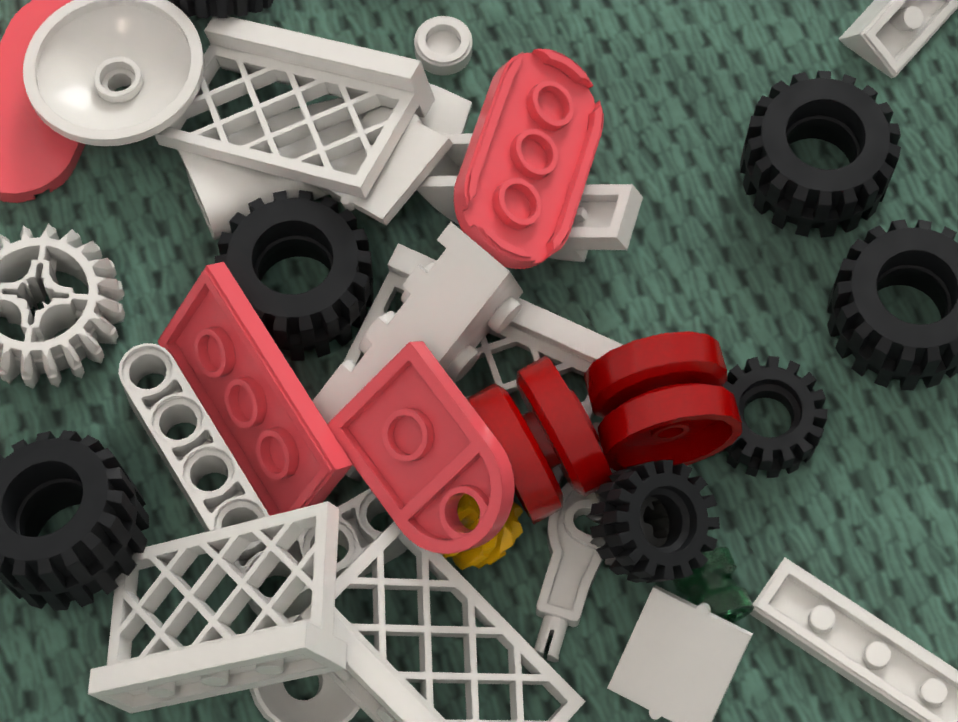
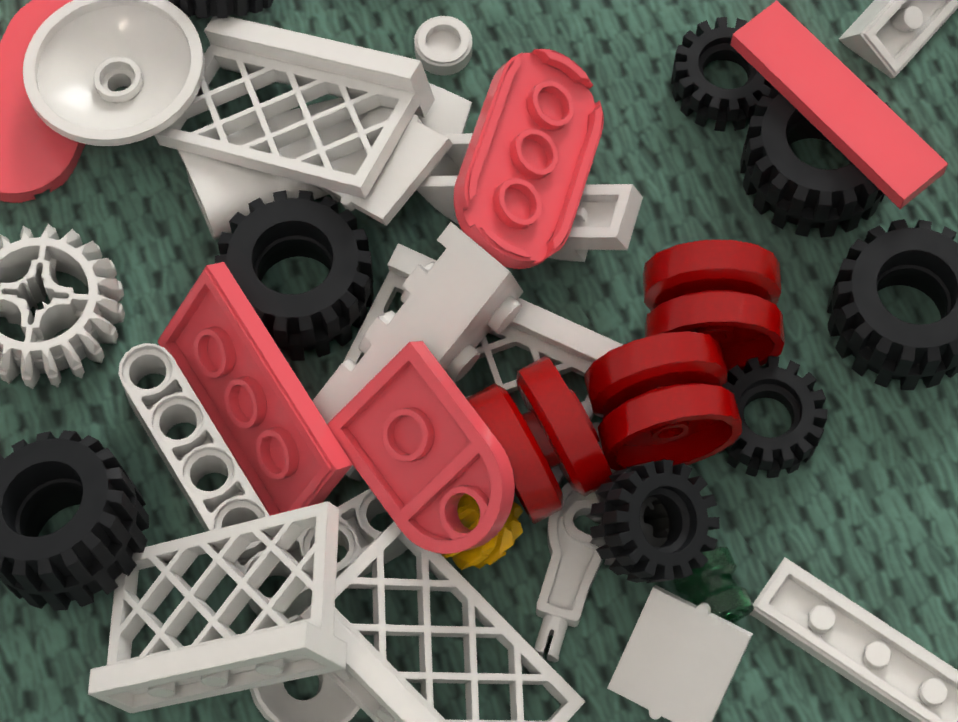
none -> red wheel [643,240,785,374]
none -> black tyre [671,17,772,132]
none -> coral tile [730,0,948,209]

